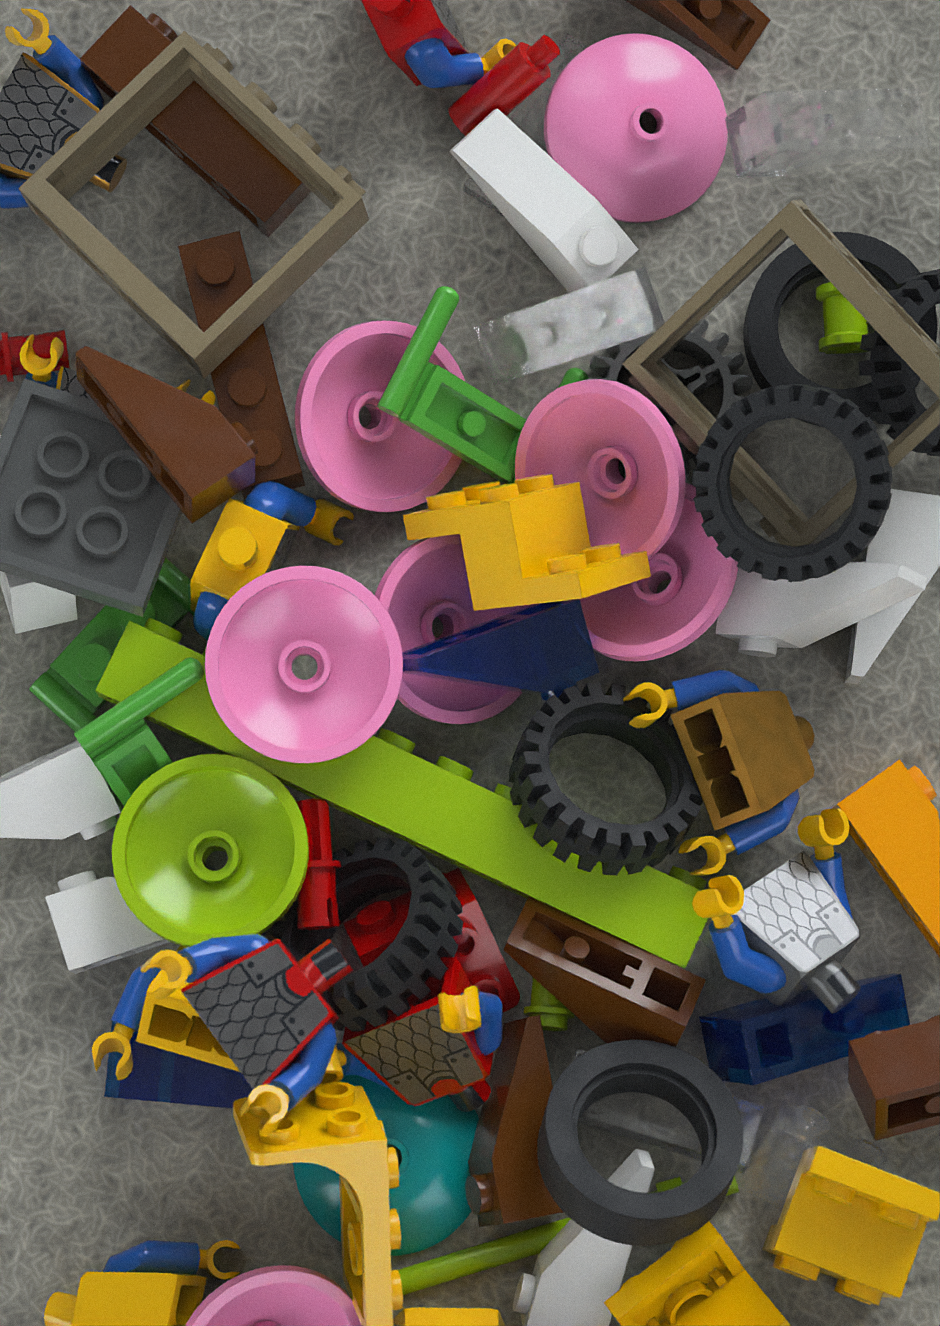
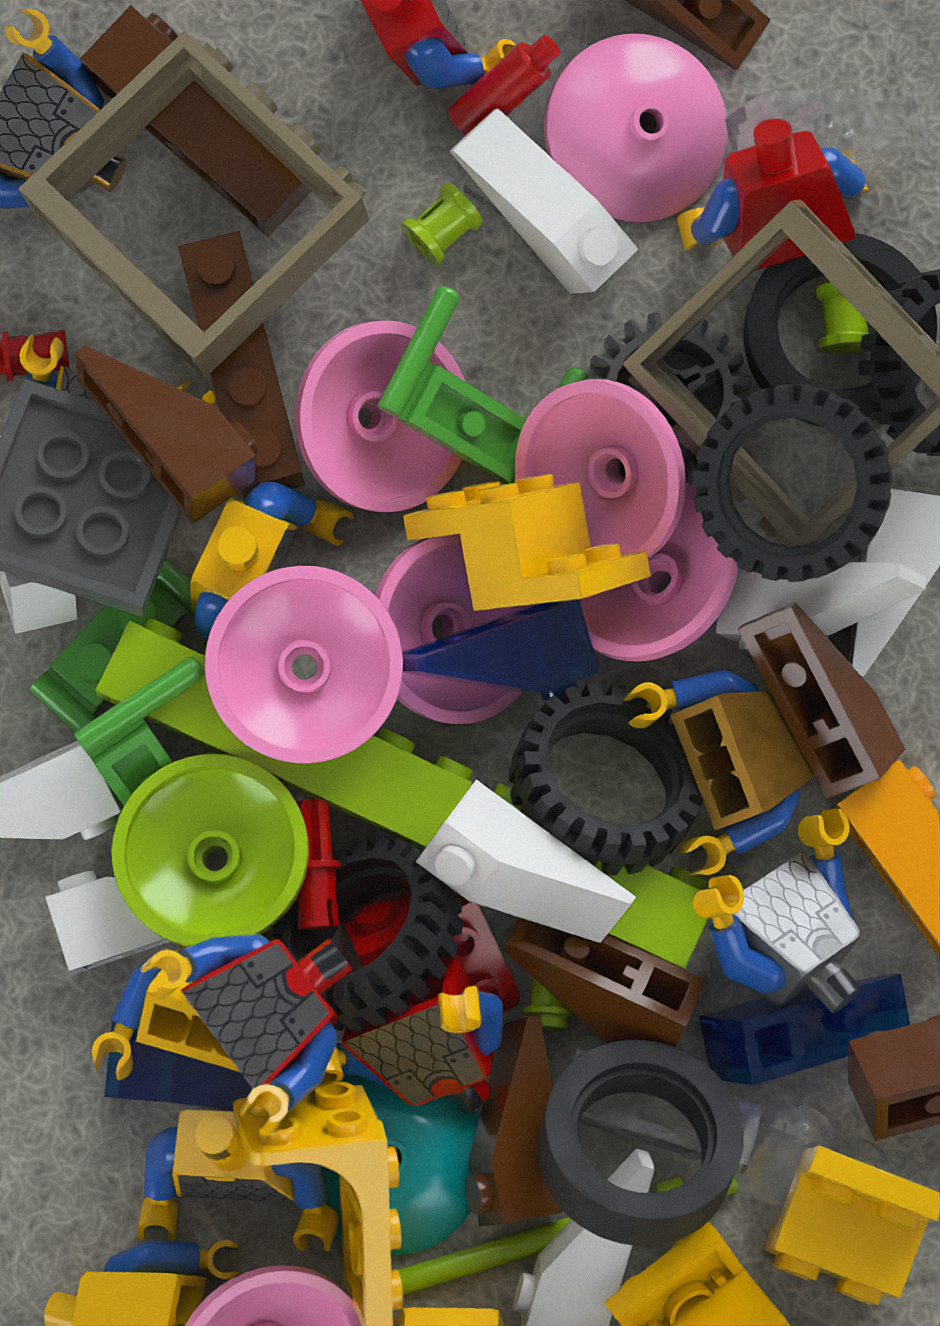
clear plate [473,266,665,386] -> none
none -> torso [137,1109,339,1252]
none -> lime bush [400,182,483,266]
none -> white slope [416,780,636,943]
none -> red torso [677,118,869,271]
none -> reddish brown slope [738,602,906,799]

